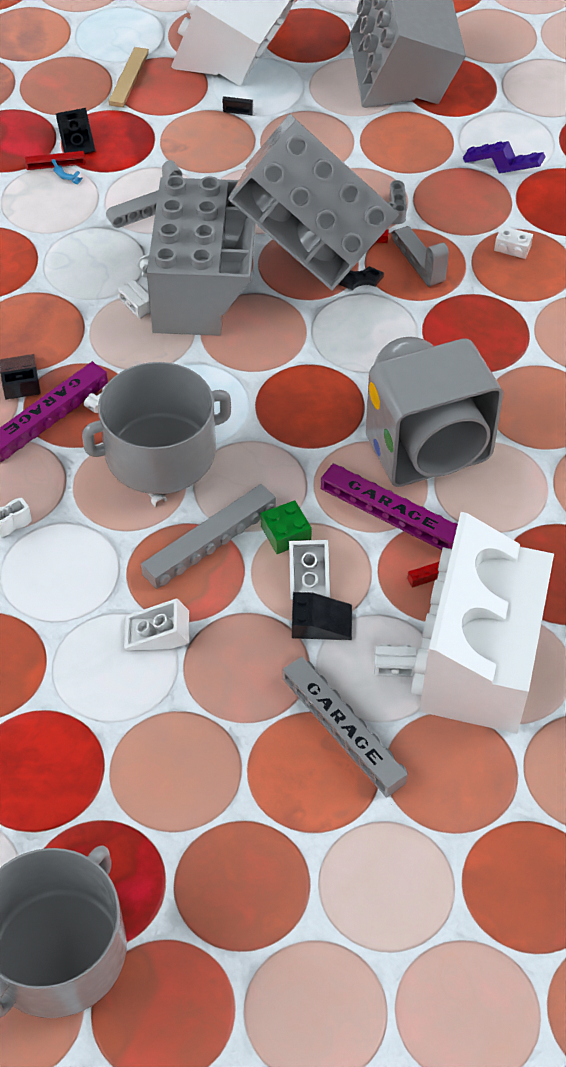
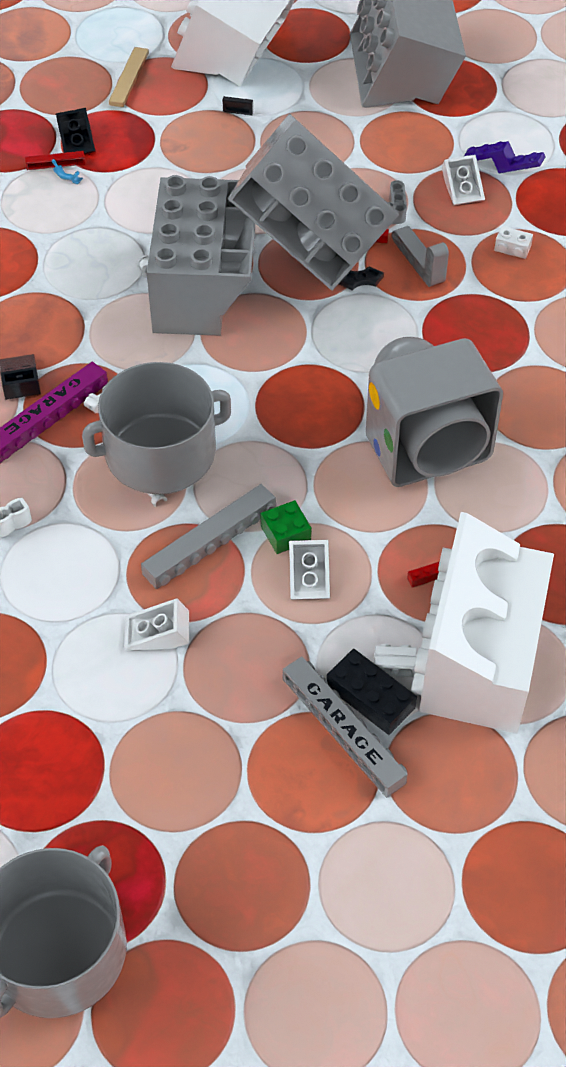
light grey beam [106,160,182,228] -> none
white brick [118,280,150,319] -> none
black slope [292,592,352,640] -> none
magenta brick [321,463,458,550] -> none
none -> black brick [326,648,417,735]
none -> white slope [442,155,485,206]

